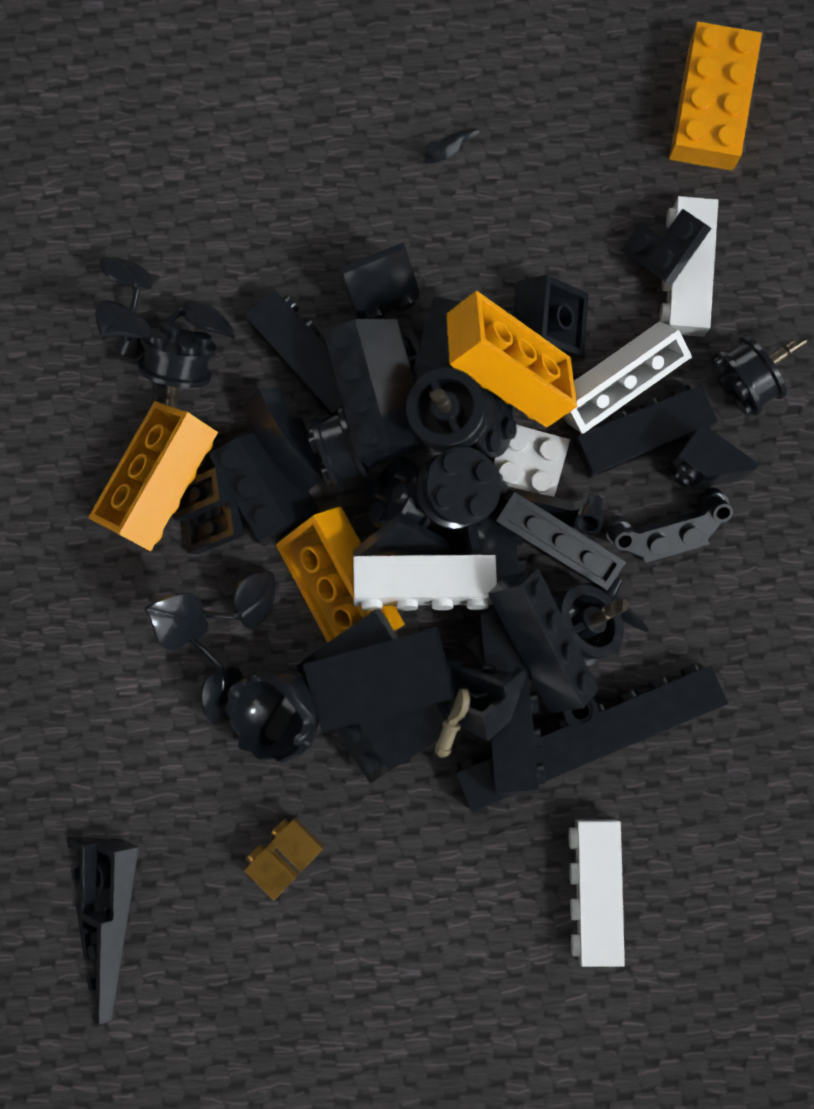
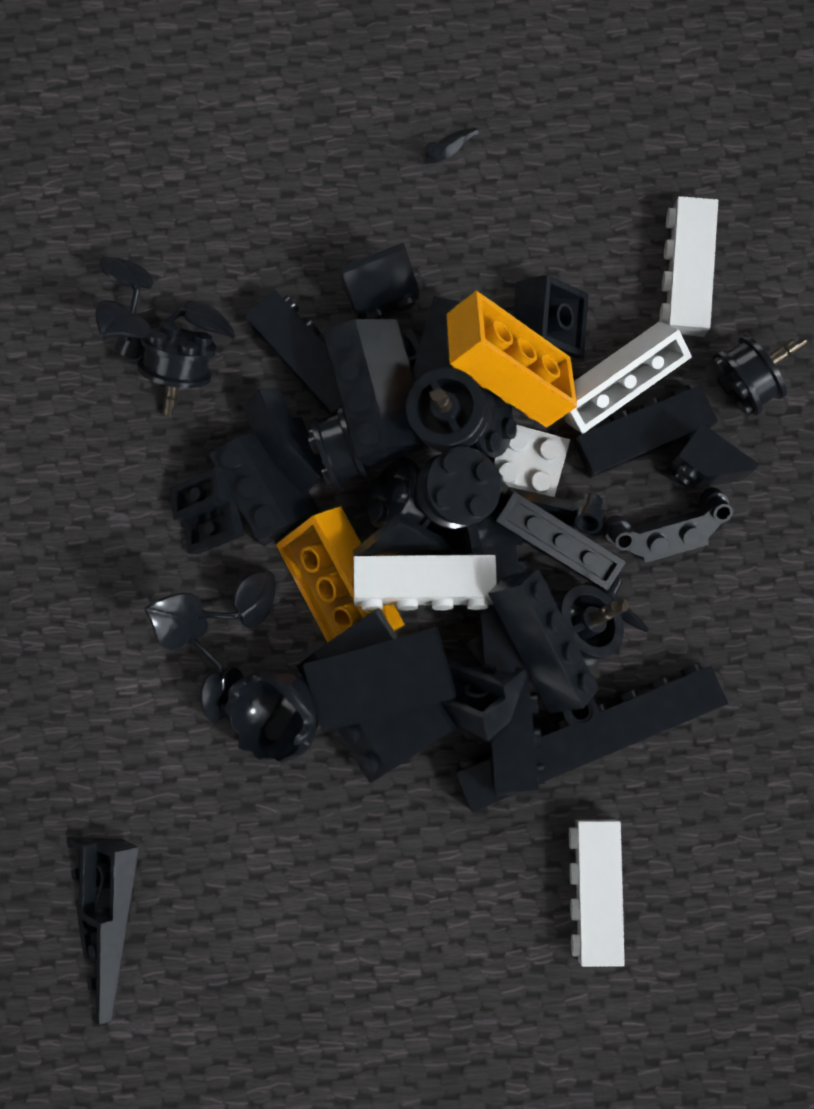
light orange brick [88,401,218,552] -> none
pearl gold piece [244,818,325,901] -> none
dark tan piece [435,689,470,758] -> none
black plate [621,208,712,285] -> none
light orange brick [669,21,762,171] -> none

